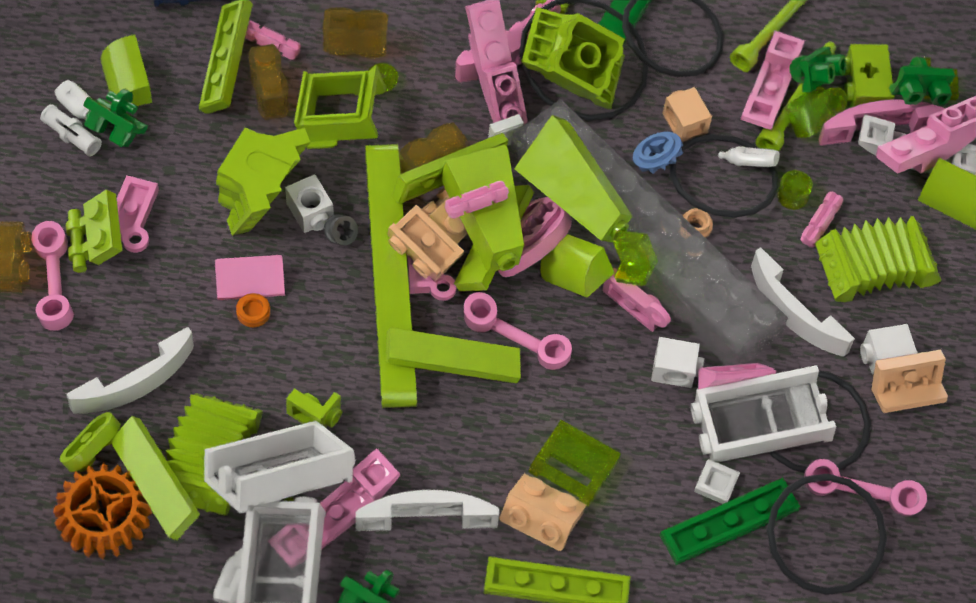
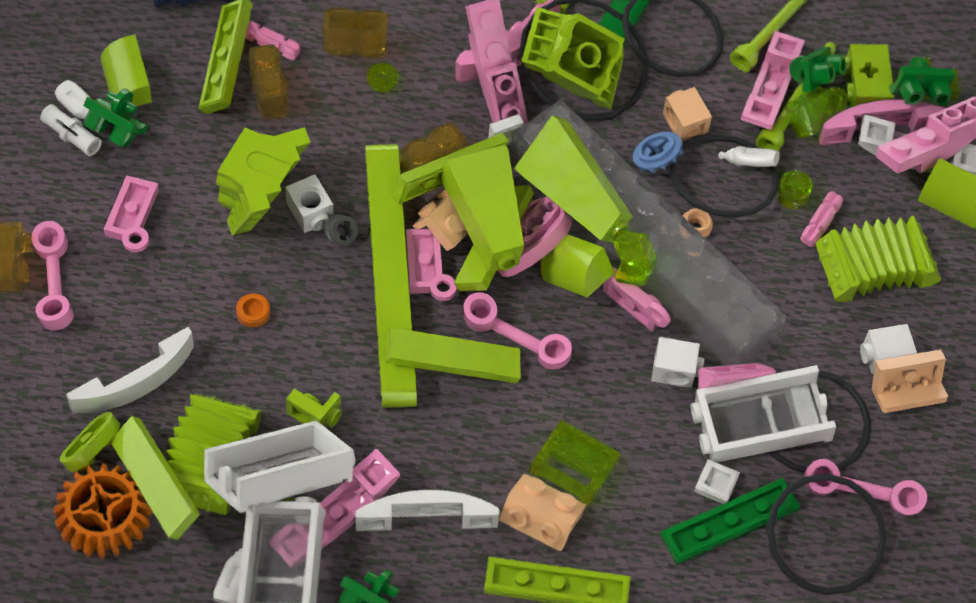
lime plate [65,189,122,273] -> none
bright pink slope [215,255,285,300] -> none
lime piece [294,64,387,149] -> none
light nougat bracket [387,205,464,281] -> none
bright pink axle [445,181,509,219] -> none
white slope [751,247,855,357] -> none

